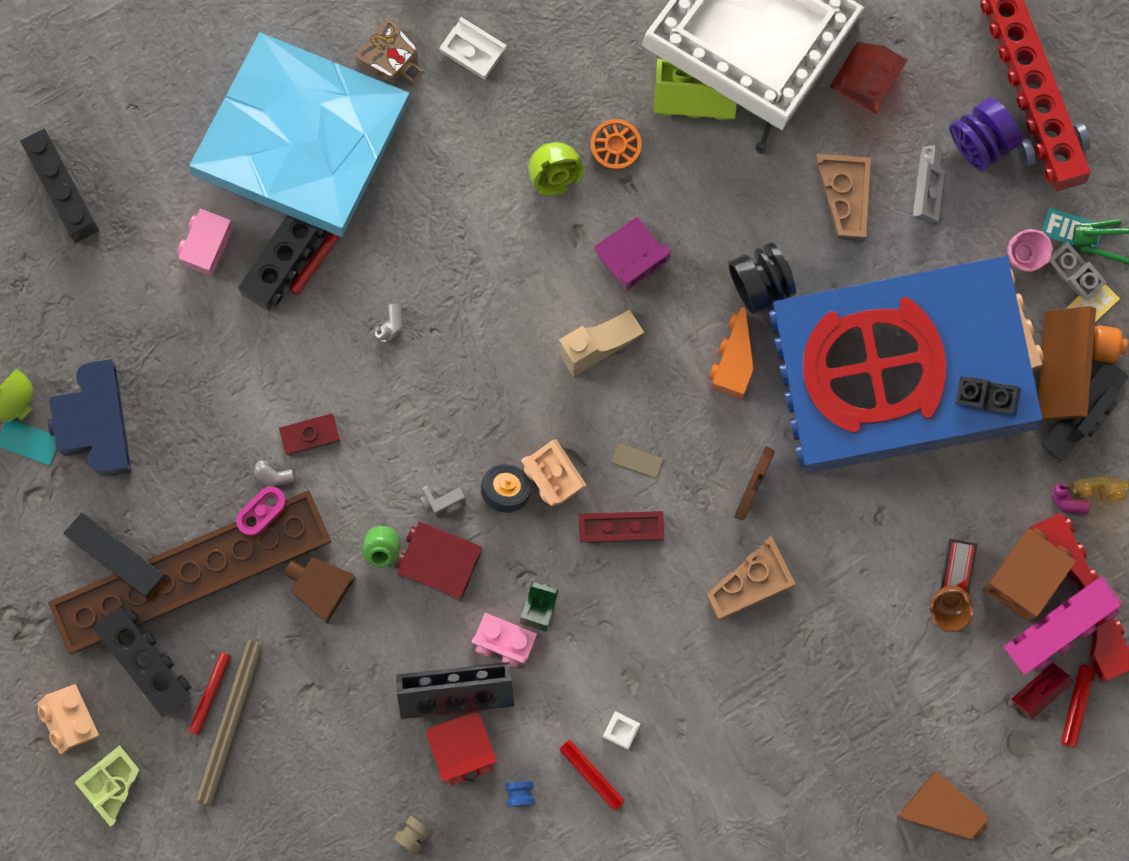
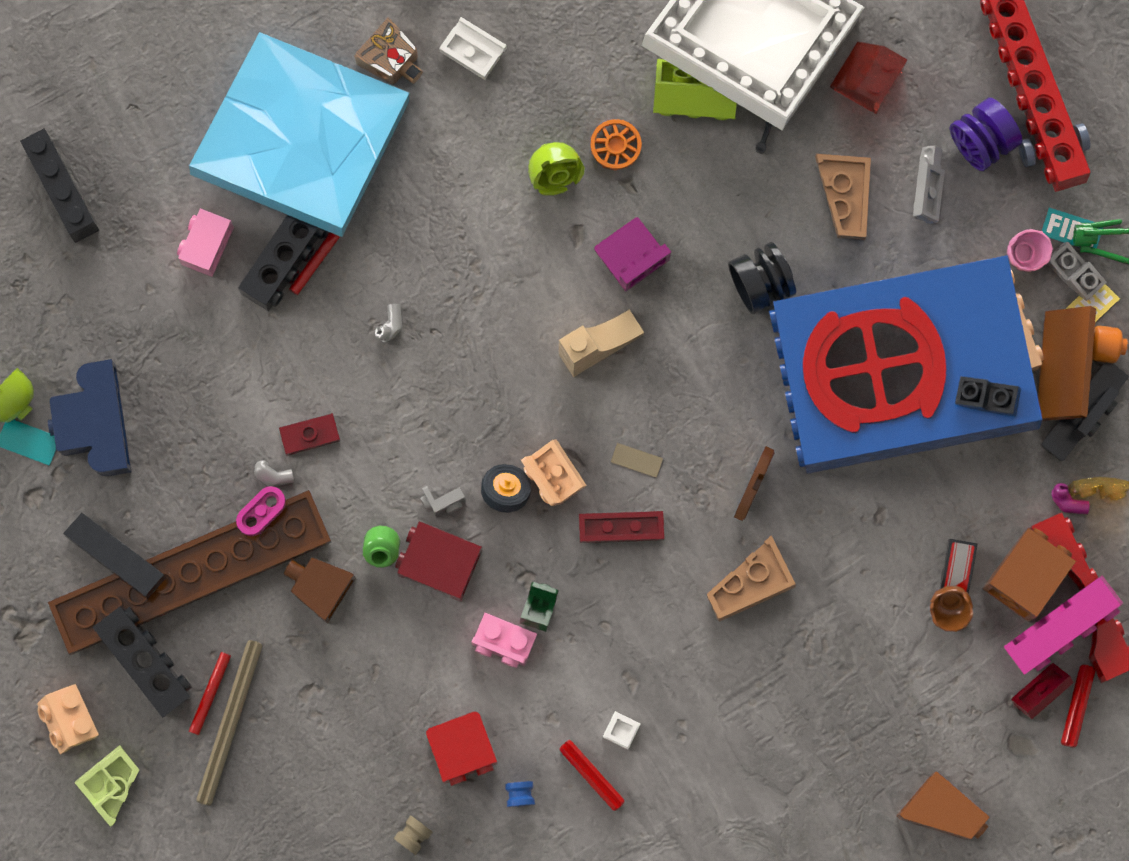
black brick [396,662,514,719] -> none
orange slope [708,307,753,400] -> none

